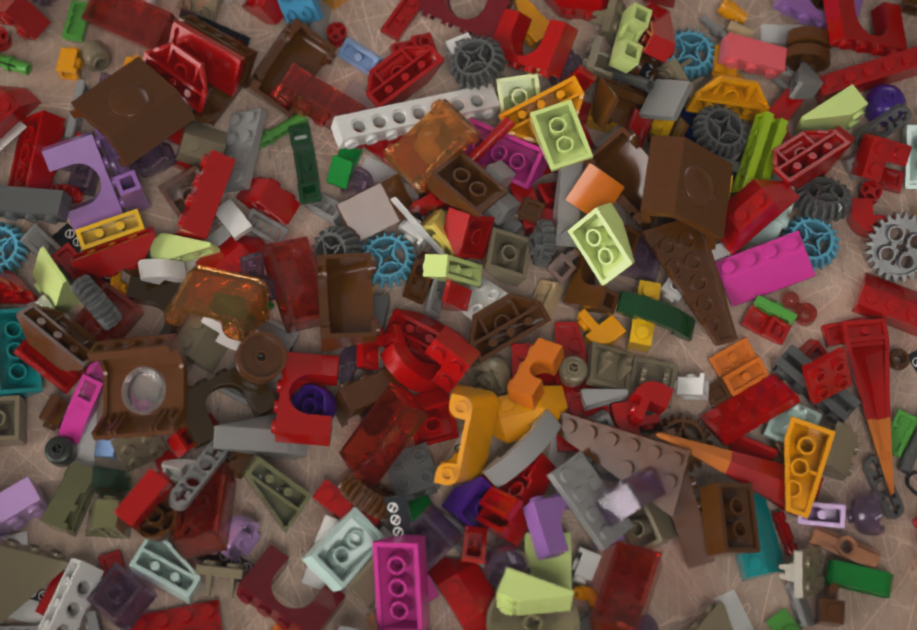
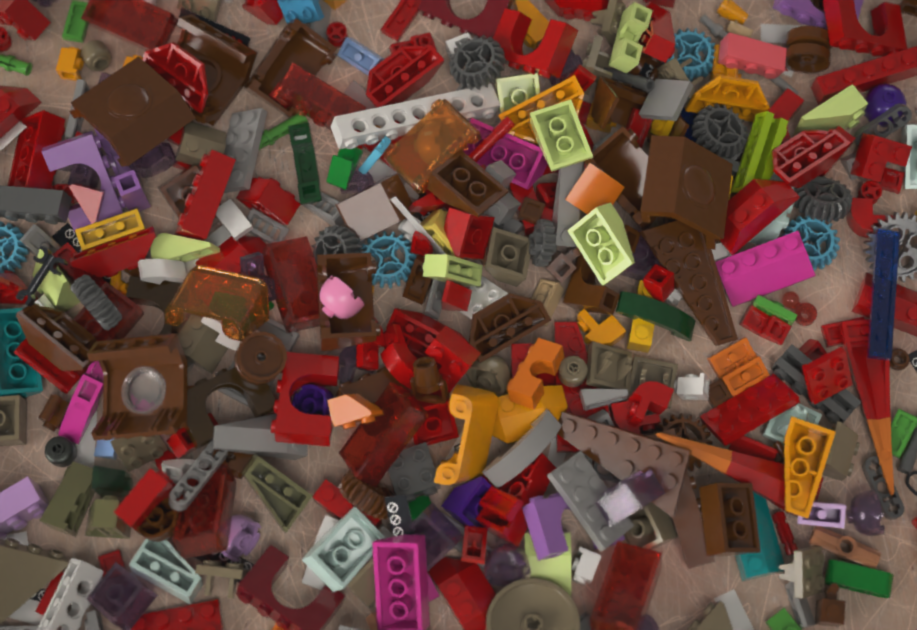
red plate [169,19,246,96] -> none
dark grey slope [373,295,390,332] -> none
yellowish green slope [497,567,574,616] -> none
light orange arm [572,585,604,612] -> none
light grey slope [789,62,823,99] -> none
none -> black bar [16,246,68,307]
none -> slope [69,183,105,224]
none -> bright pink cylinder [319,275,364,319]
none -> orange slope [327,394,383,430]
none -> medium azure tile [358,136,391,174]
none -> red tile [410,231,433,256]
none -> reddish brown piece [410,357,449,404]
none -> red brick [643,264,674,303]
none -> clear blue plate [867,229,900,361]

